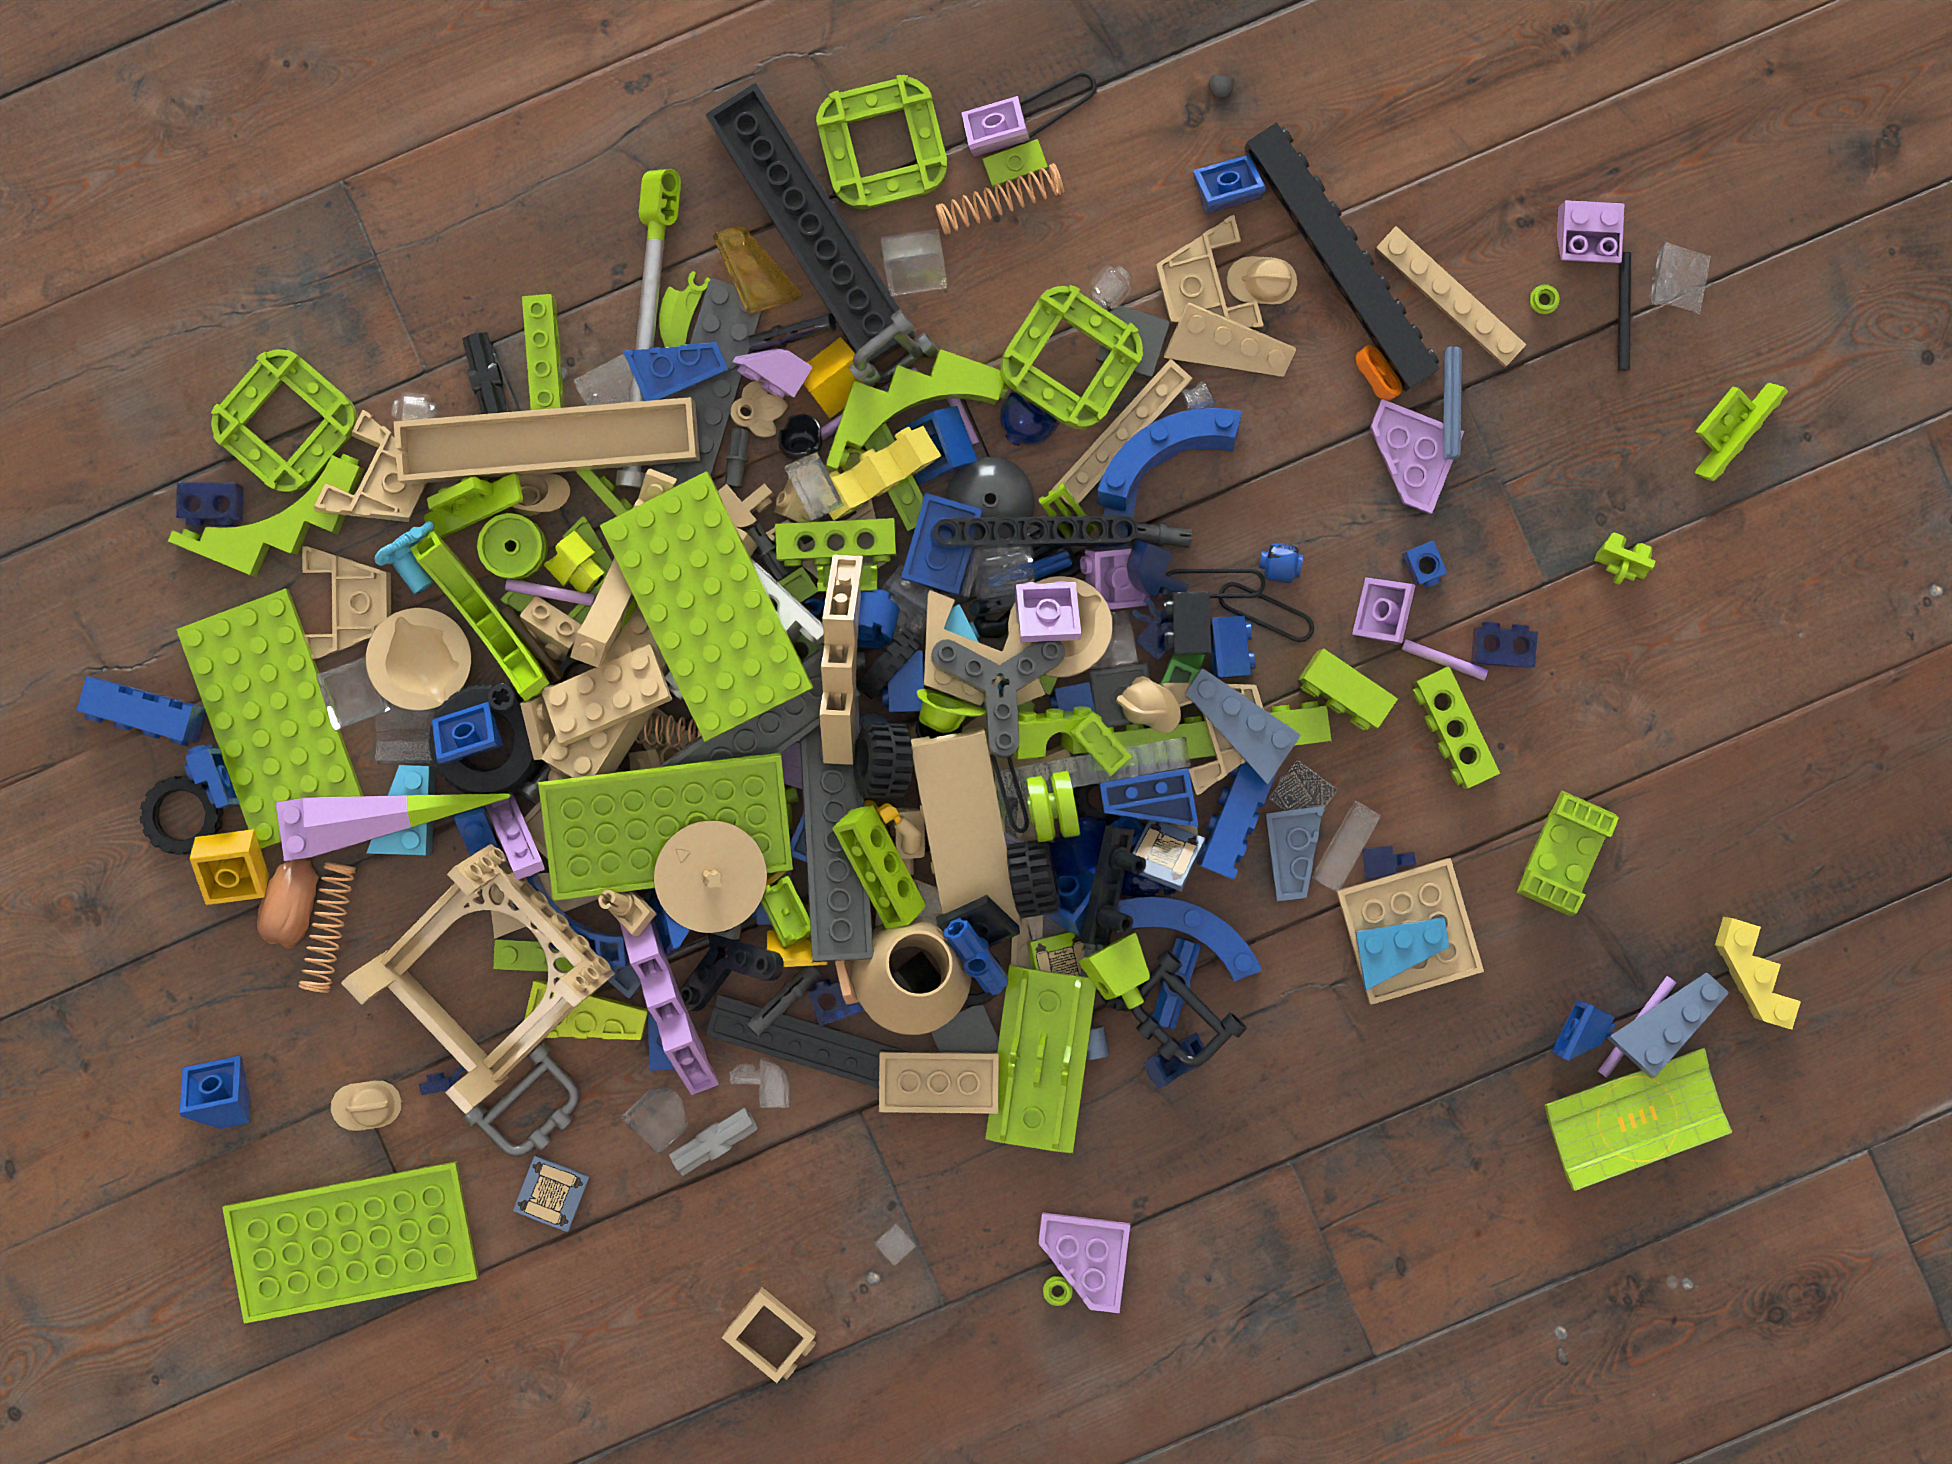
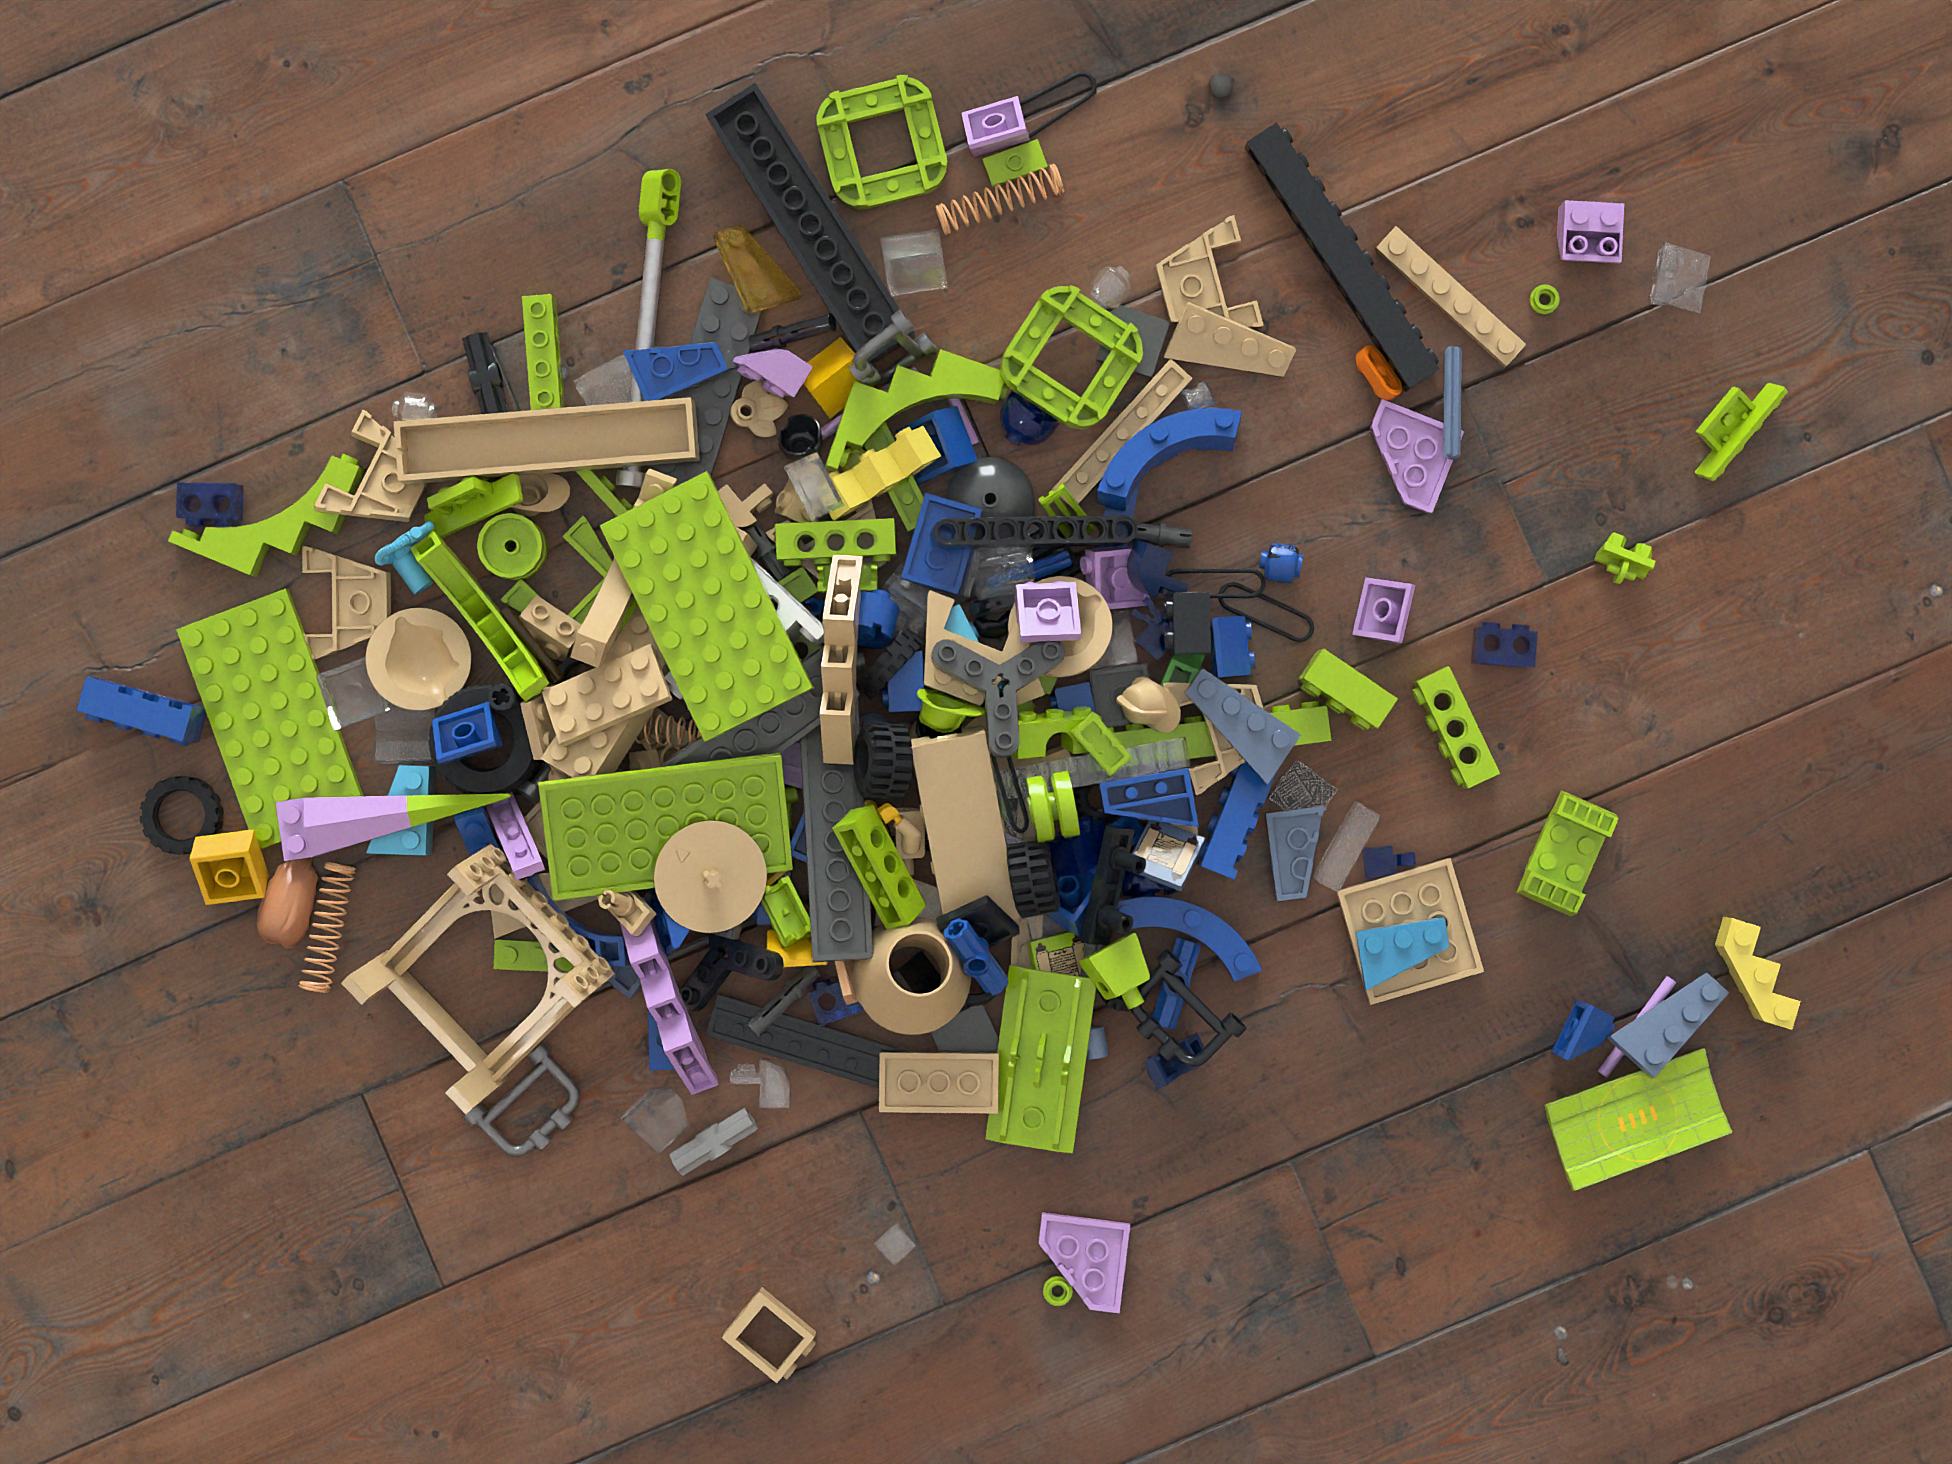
blue slope [180,1056,250,1129] -> none
blue plate [185,745,240,808] -> none
lime plate [211,349,359,494] -> none
lime plate [222,1161,479,1324] -> none
tan piece [331,1081,402,1131] -> none
clear blue plate [419,1066,467,1096] -> none
lavender bar [505,579,595,606] -> none
tile [513,1155,590,1232] -> none
neon yellow wing [524,979,649,1040] -> none
neon yellow piece [544,531,604,593] -> none
lime piece [659,271,710,347] -> none
dark grey axle [723,428,749,488] -> none
blue slope [1193,155,1266,215] -> none
tan piece [1227,256,1298,305] -> none
lavender bar [1401,639,1488,681] -> none
blue brick [1402,540,1447,589] -> none
black bar [1618,252,1631,371] -> none

